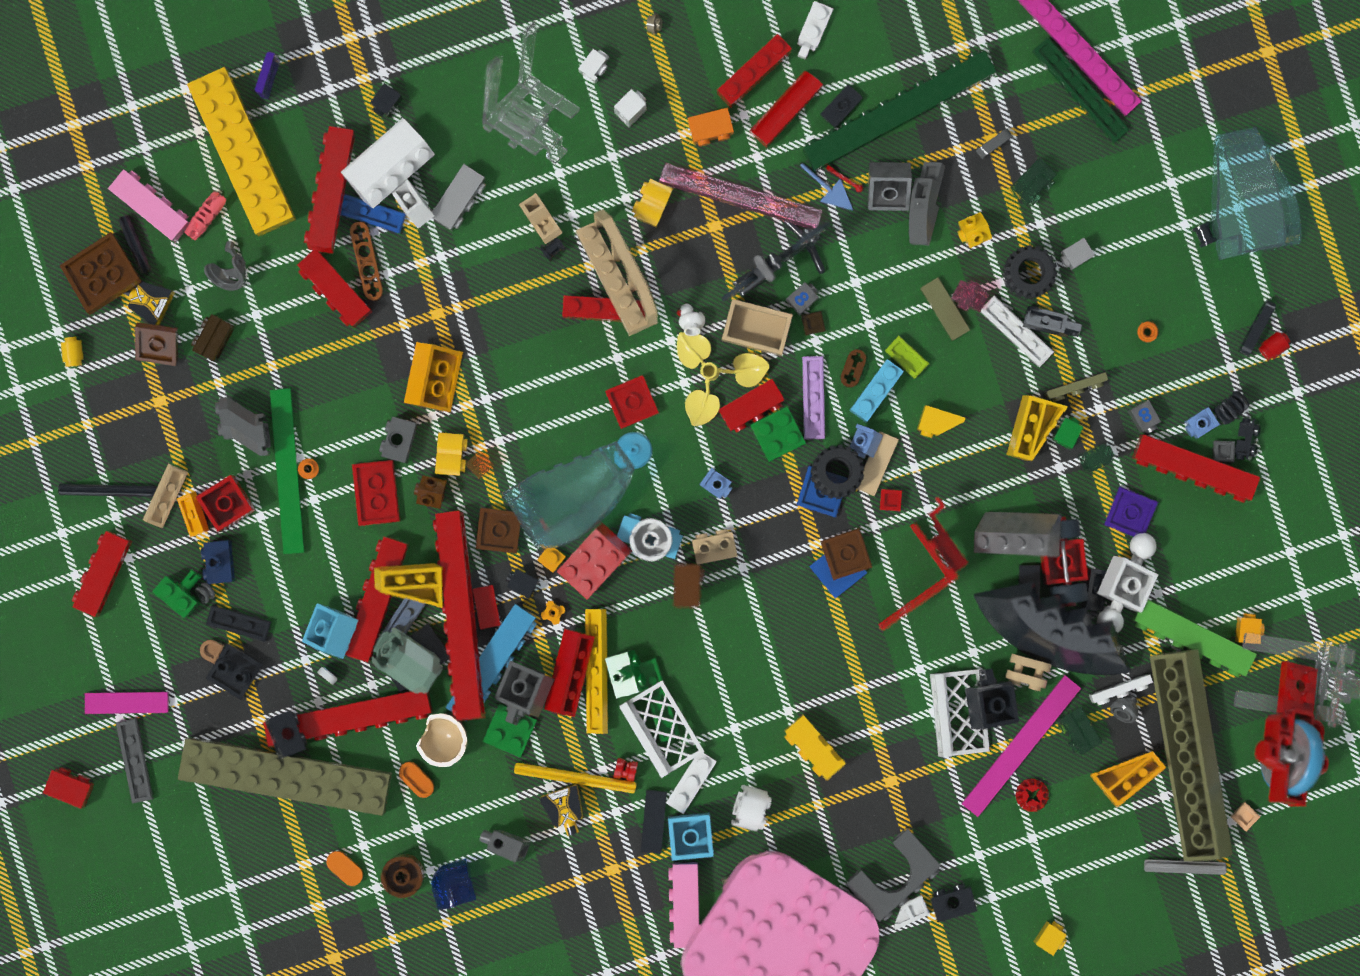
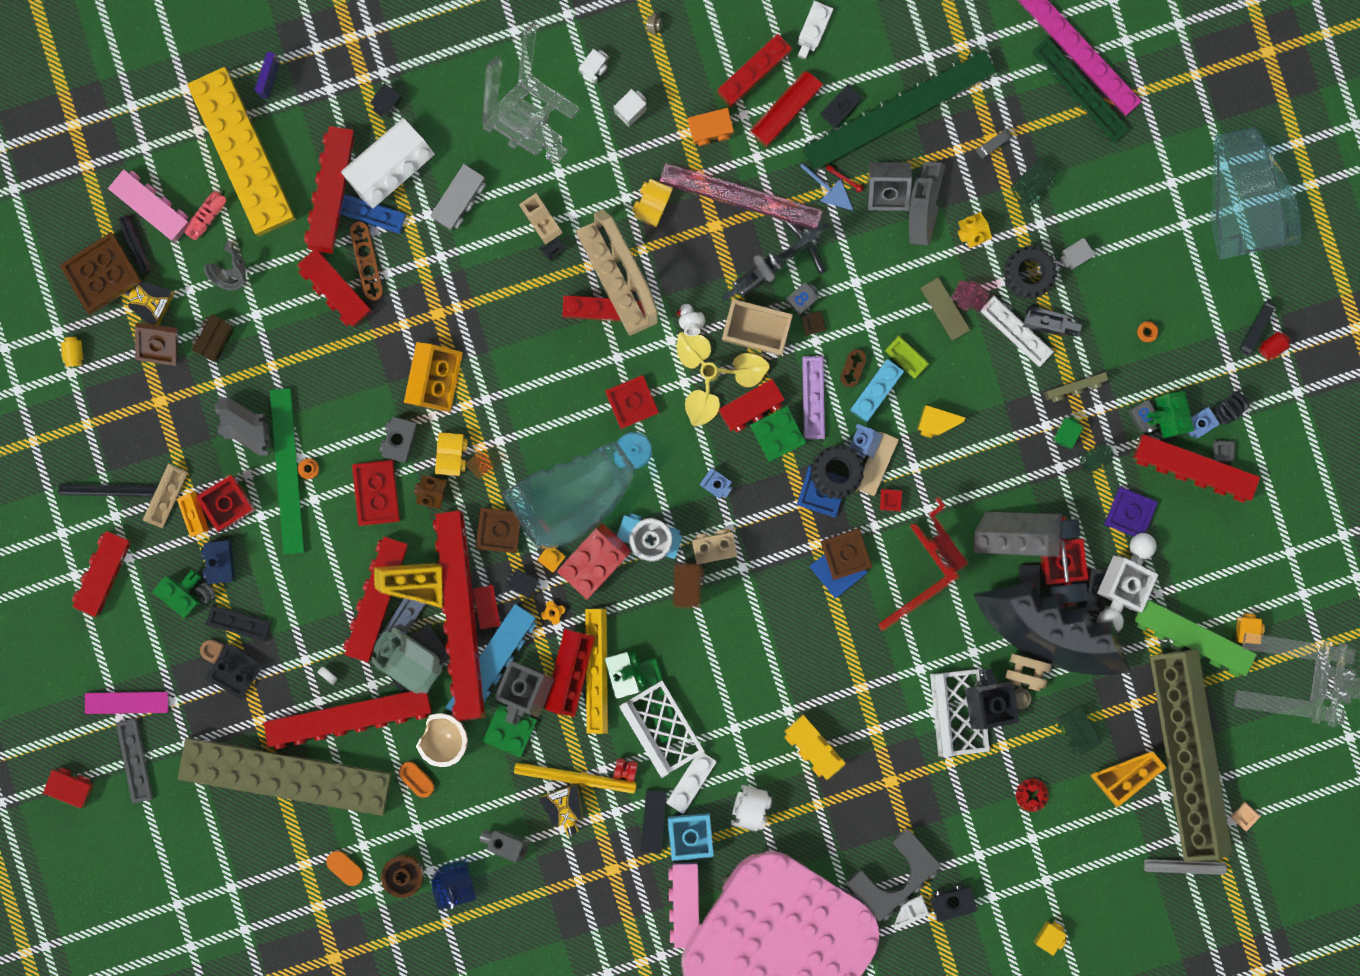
black brick [264,710,307,759] -> none
medium azure brick [302,603,358,659] -> none
white brick [391,179,434,228] -> none
dark pink tile [961,675,1081,817] -> none
yellow wedge [1006,395,1068,461] -> none
white plate [1089,674,1153,705] -> none
dark grey brick [1110,695,1138,723] -> none
black bush [1192,222,1217,248] -> none
black hinge [1235,418,1261,461] -> none
red piece [1255,661,1329,807] -> none
none -> dark tan plate [1015,688,1031,709]
none -> green brick [1146,391,1194,439]

